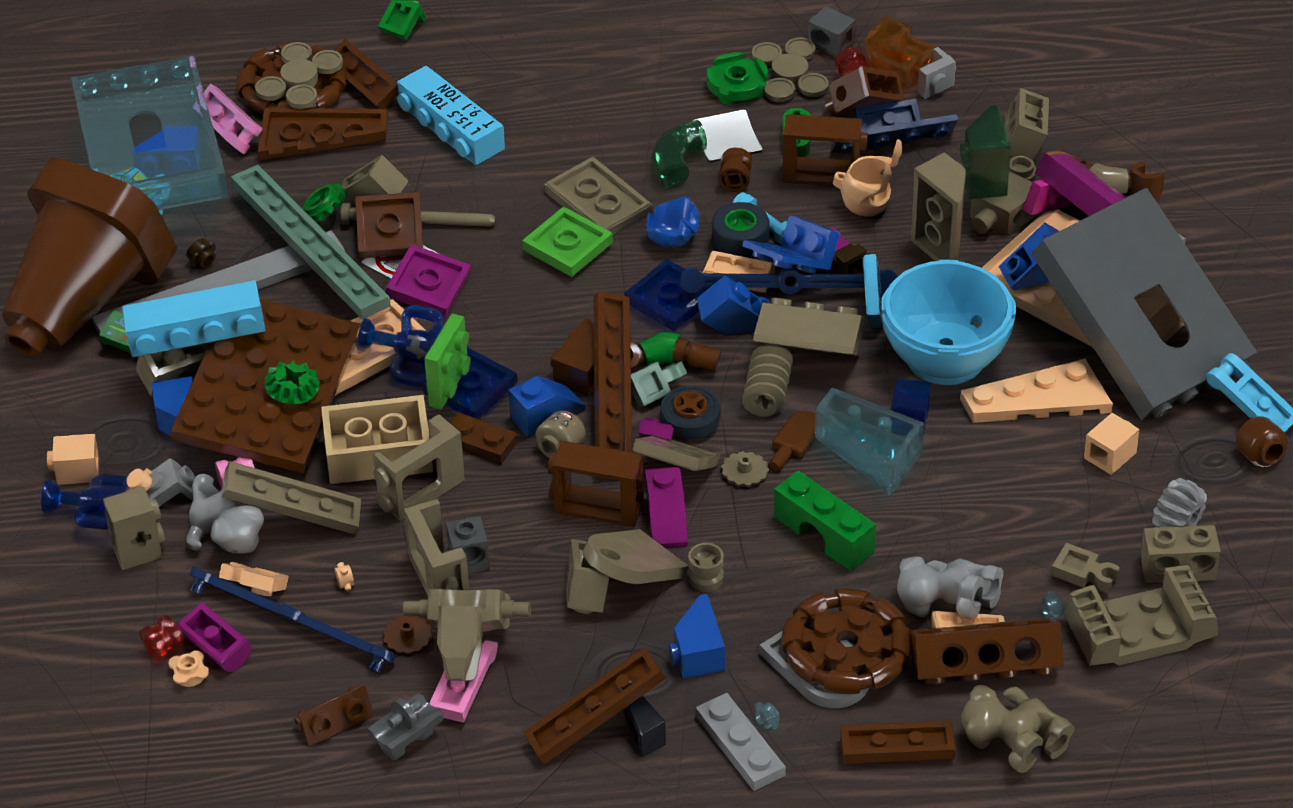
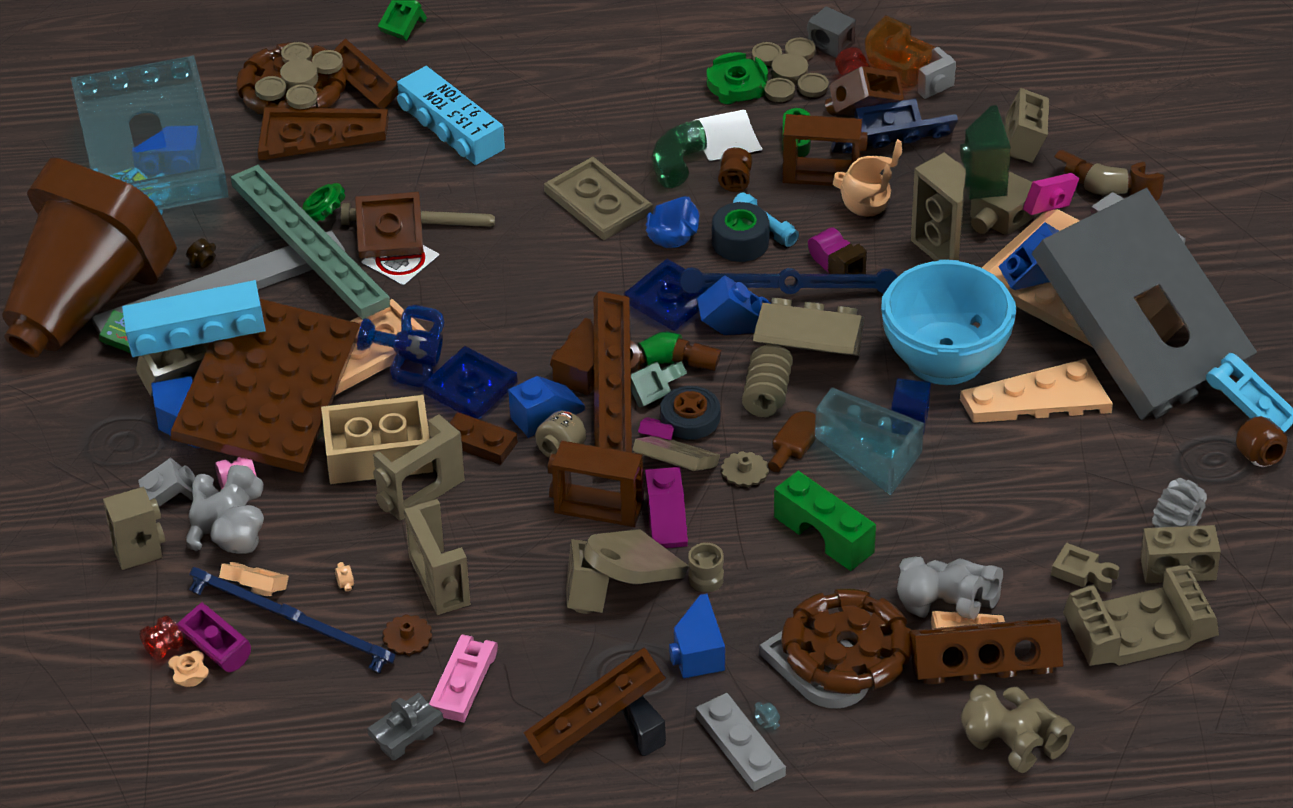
clear blue piece [41,474,130,530] -> none
light nougat brick [47,434,99,485] -> none
light nougat piece [127,468,152,491] -> none
bright pink plate [193,83,263,154] -> none
dark tan plate [222,461,361,534] -> none
green gear [264,360,320,404] -> none
reddish brown hinge [294,683,374,747] -> none
dark tan slope [341,155,408,207] -> none
magenta plate [386,244,471,318] -> none
dark tan piece [403,589,531,681] -> none
bright green plate [425,314,471,410] -> none
dark grey brick [446,516,490,574] -> none
bright green plate [522,206,613,277] -> none
light nougat plate [703,251,775,293] -> none
blue bracket [742,215,840,273] -> none
reddish brown plate [840,720,956,764] -> none
medium azure tile [863,254,883,328] -> none
dark tan plate [1005,156,1036,181] -> none
magenta slope [1035,150,1126,216] -> none
clear light blue piece [1042,592,1063,620] -> none
light nougat brick [1084,413,1139,475] -> none

